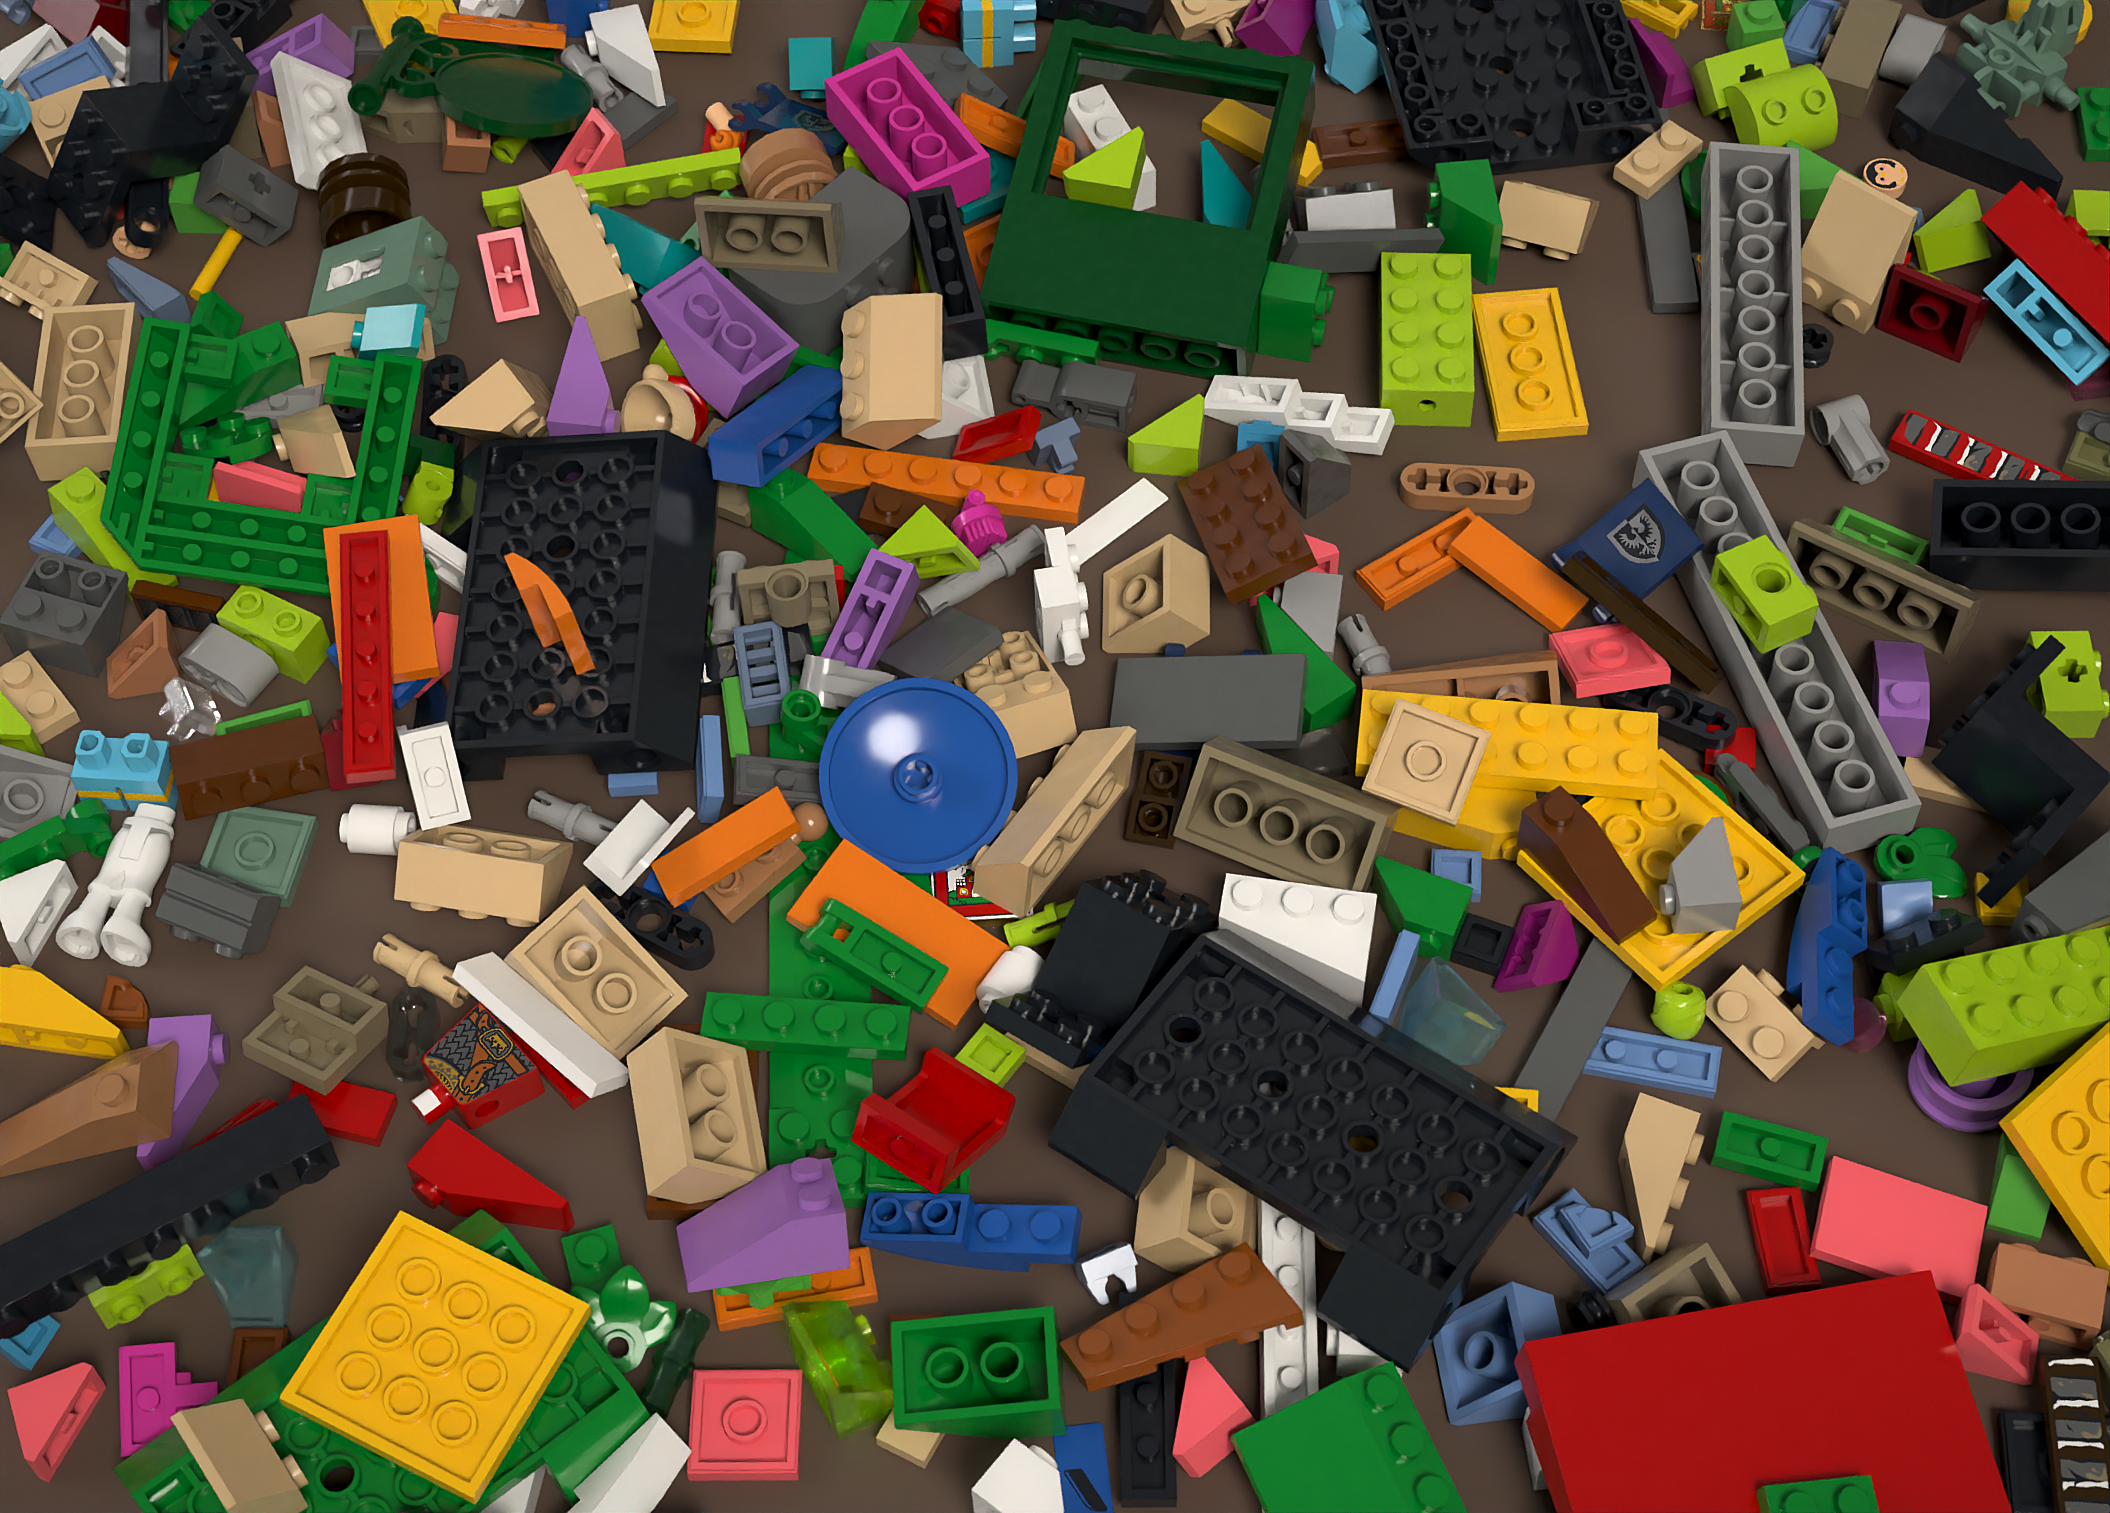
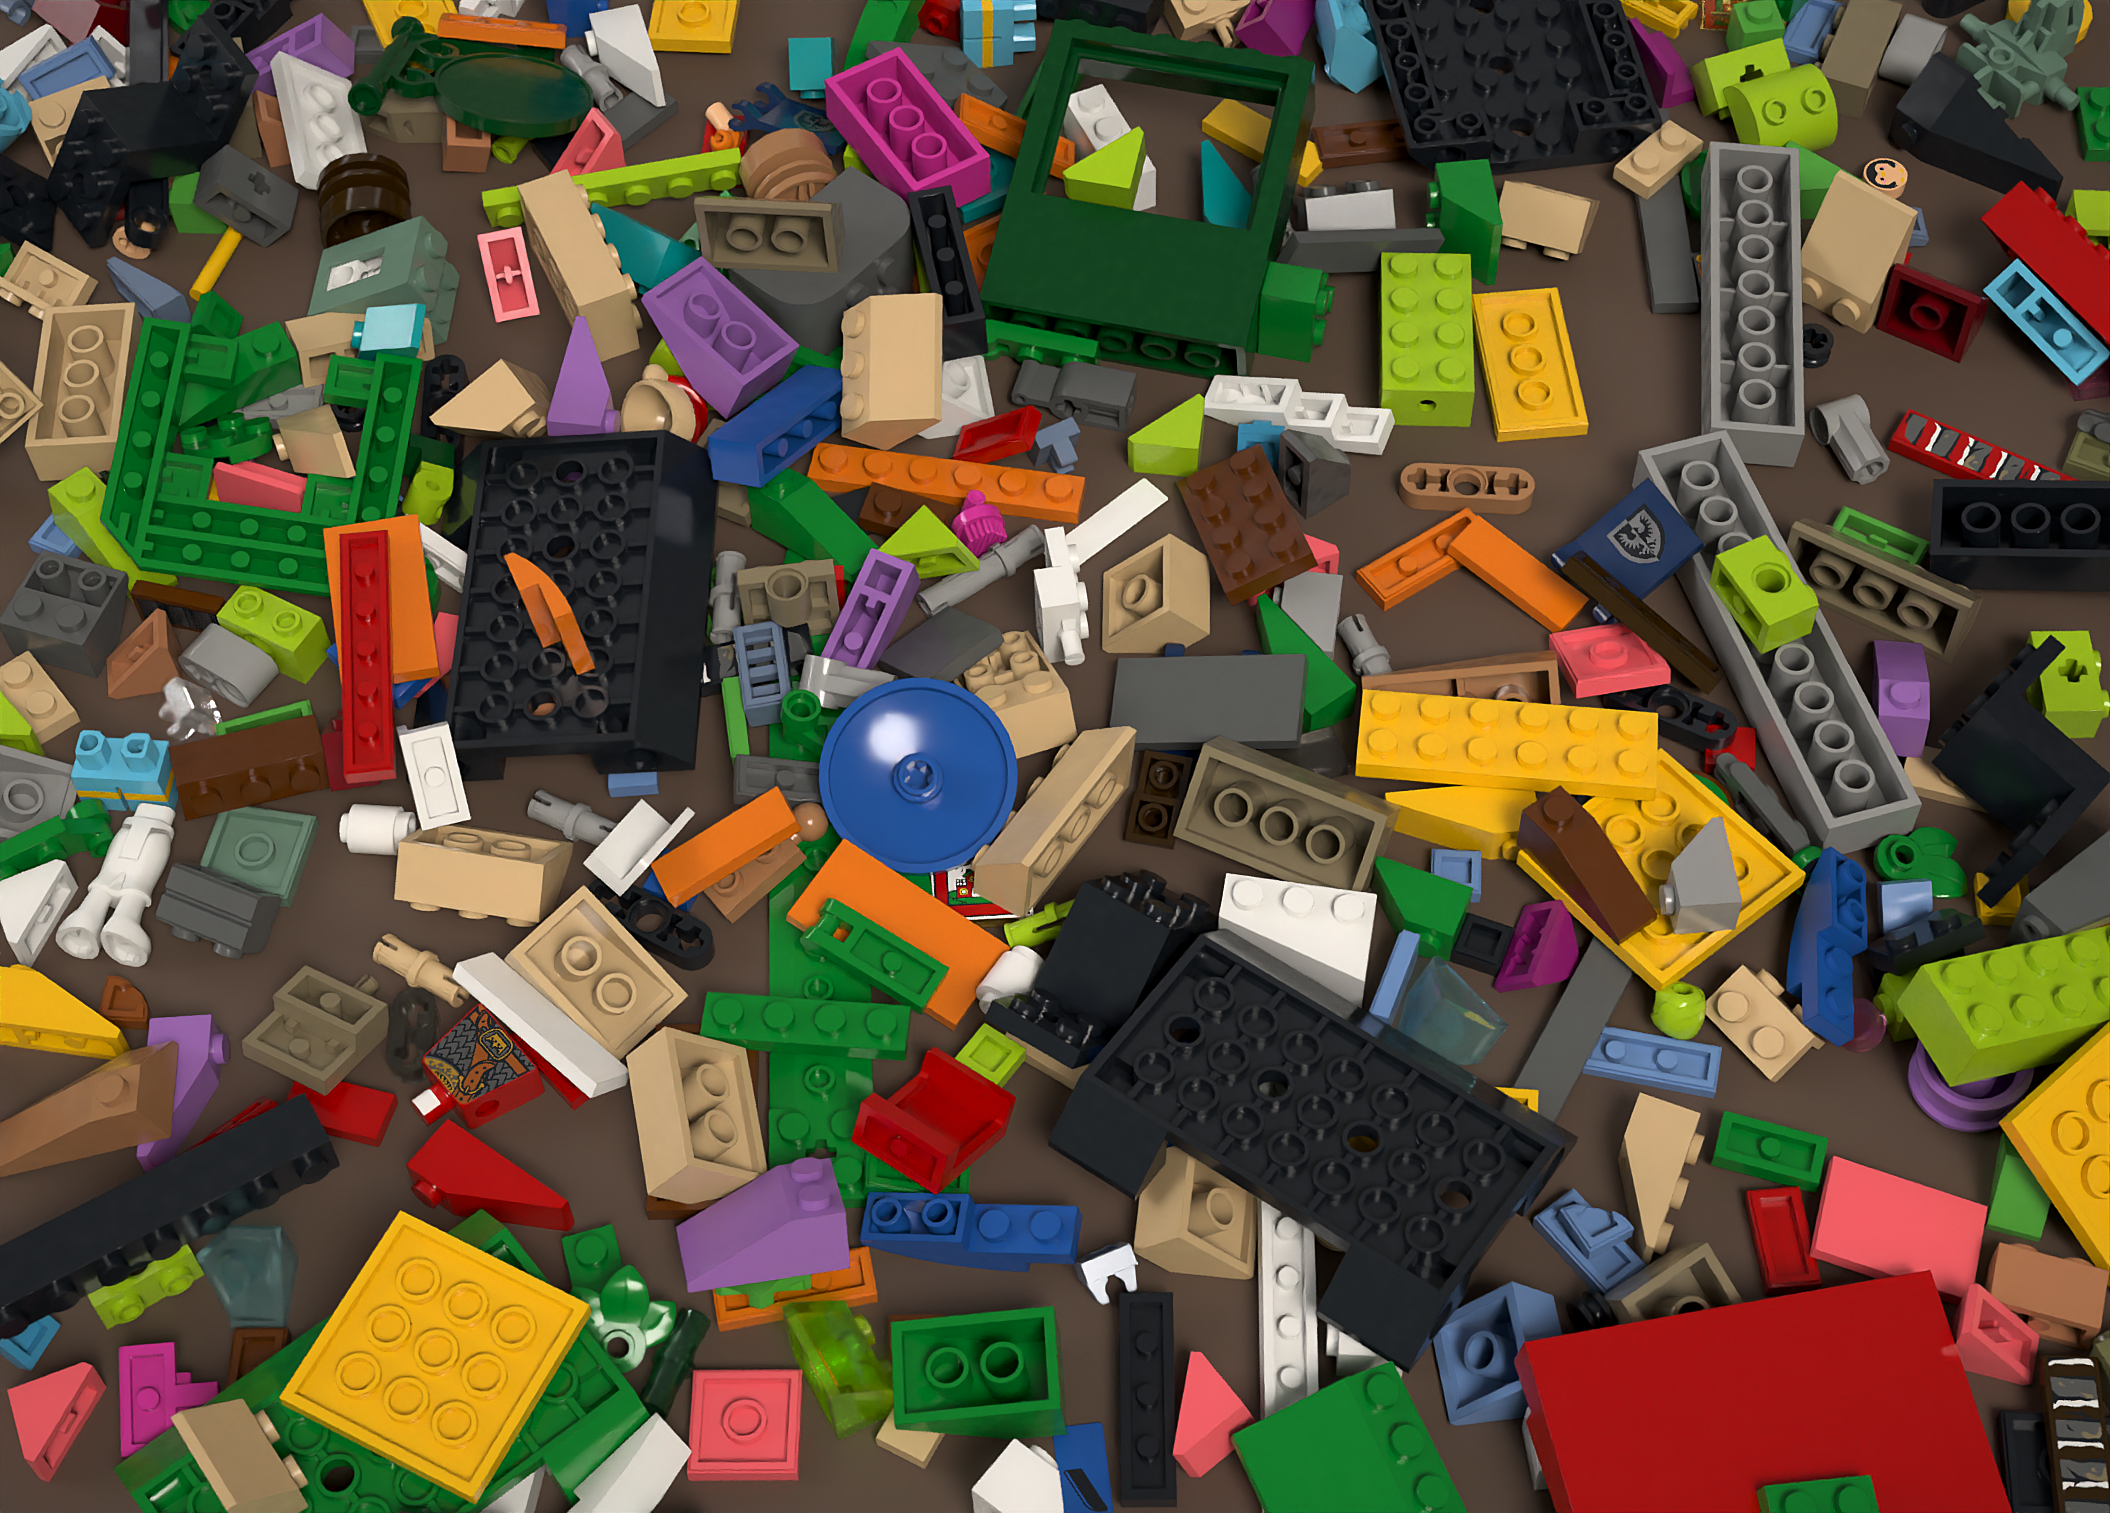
medium blue tile [695,715,724,824] -> none
dark orange wing [1059,1241,1305,1393] -> none
tan tile [1361,697,1491,827] -> none
lime slope [1913,189,1992,273] -> none

